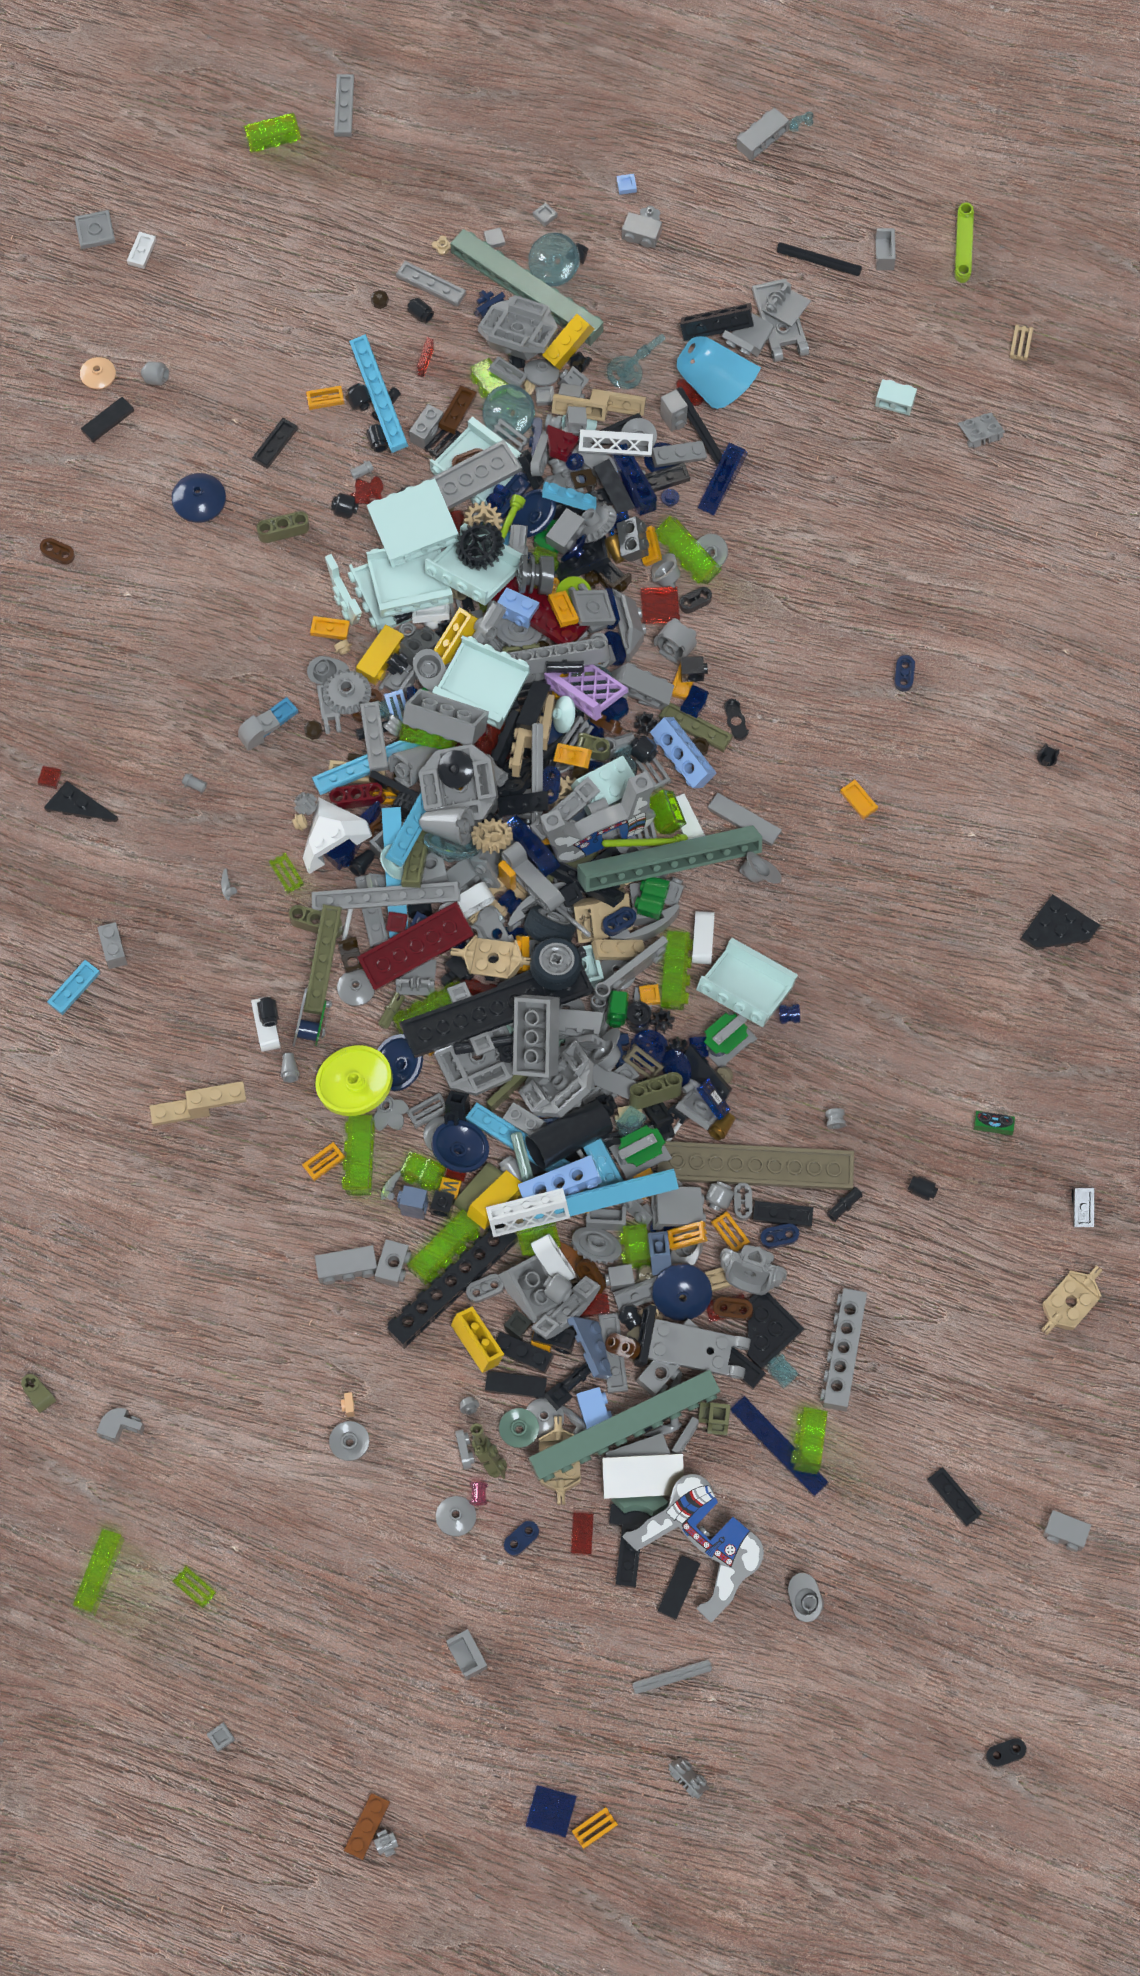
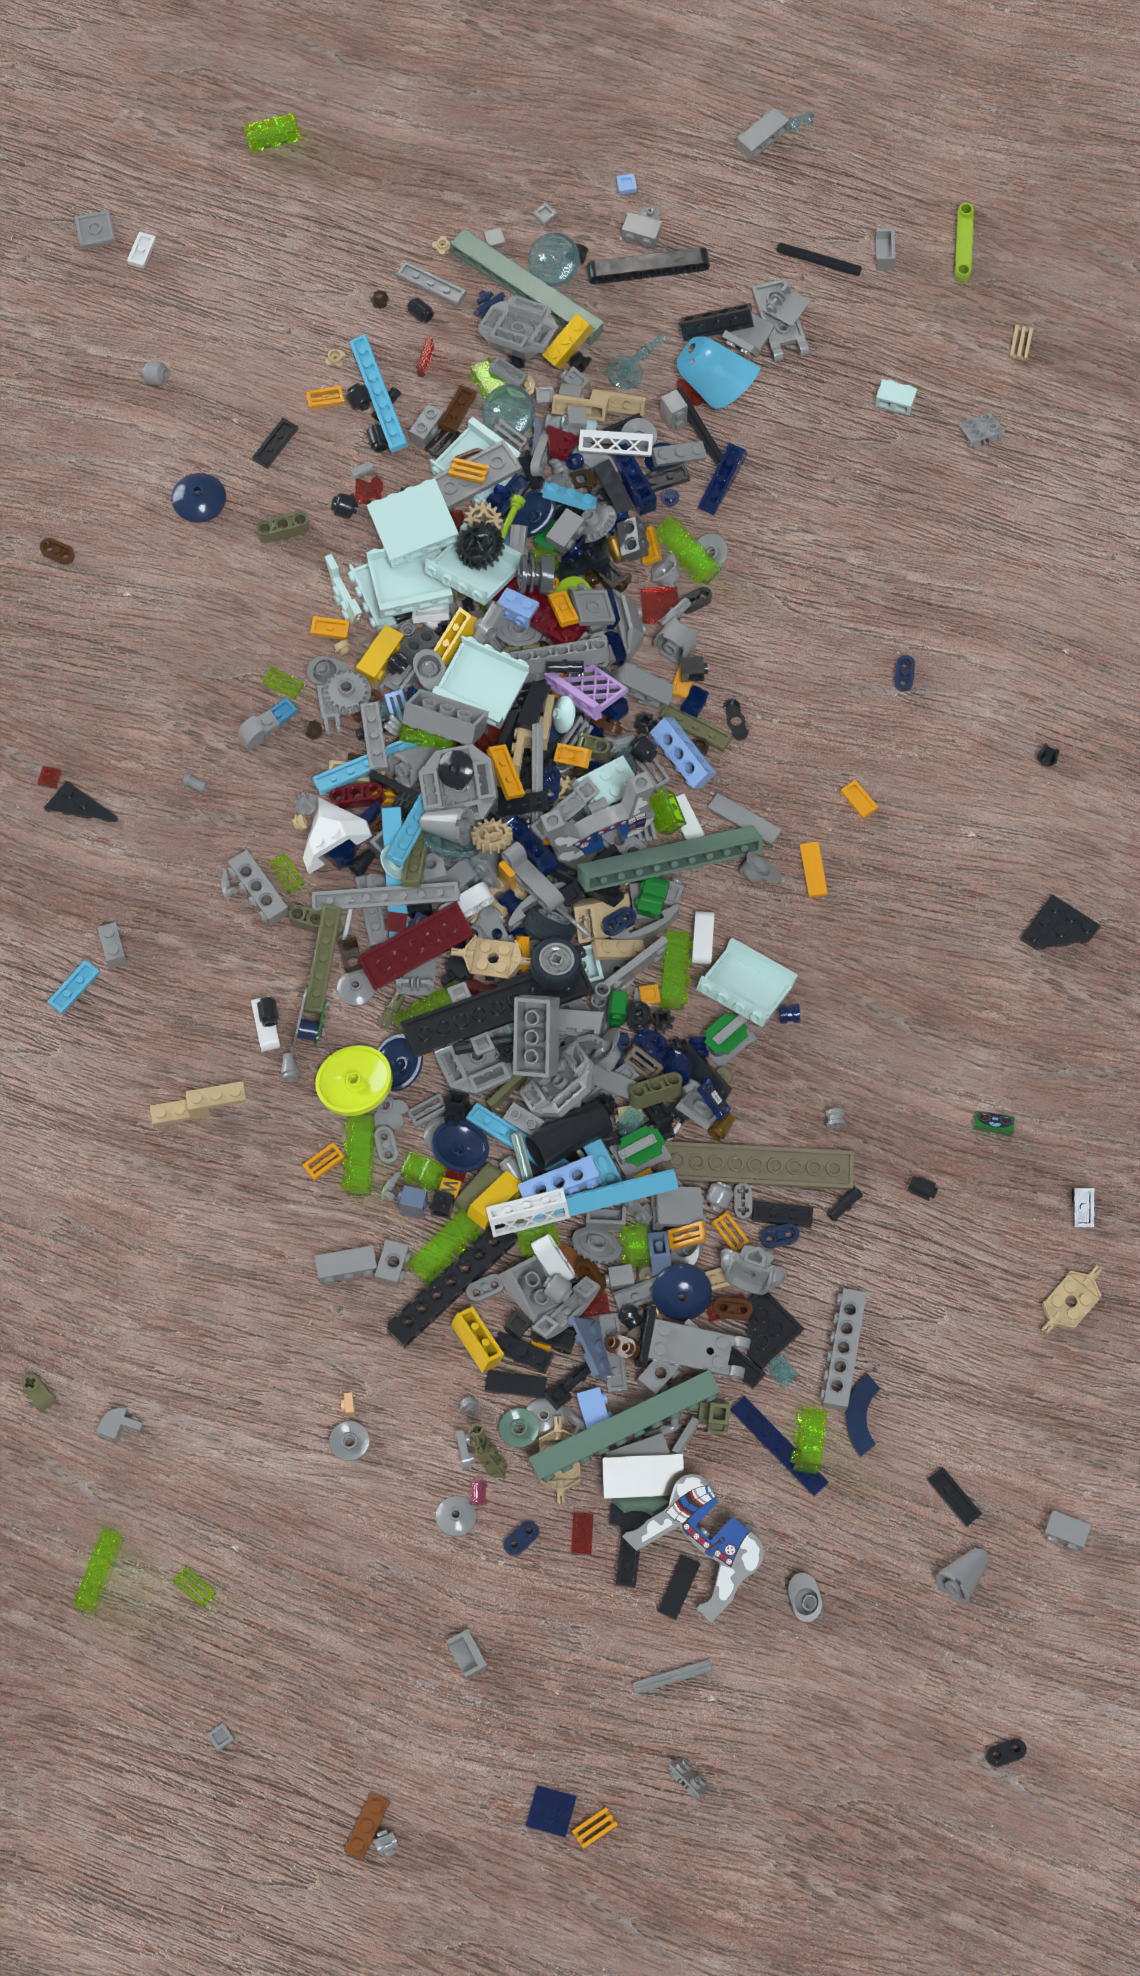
light nougat dish [80,357,116,390] -> none
black tile [81,397,134,443] -> none
light grey tile [334,74,355,137] -> none
light grey dish [524,359,559,386] -> none
lime piece [602,834,688,847] -> none
none -> light grey brick [227,850,289,926]
none -> clear neon green tile [263,667,304,700]
none -> tan plate [325,349,345,367]
none -> light grey plate [374,1126,398,1165]
none -> light orange tile [448,457,489,484]
none -> light orange plate [487,744,525,800]
none -> beam [587,248,710,285]
none -> light grey axle [659,597,692,627]
none -> light orange tile [799,842,828,898]
none -> dark blue tile [846,1373,880,1458]
none -> light grey cone [935,1548,989,1604]

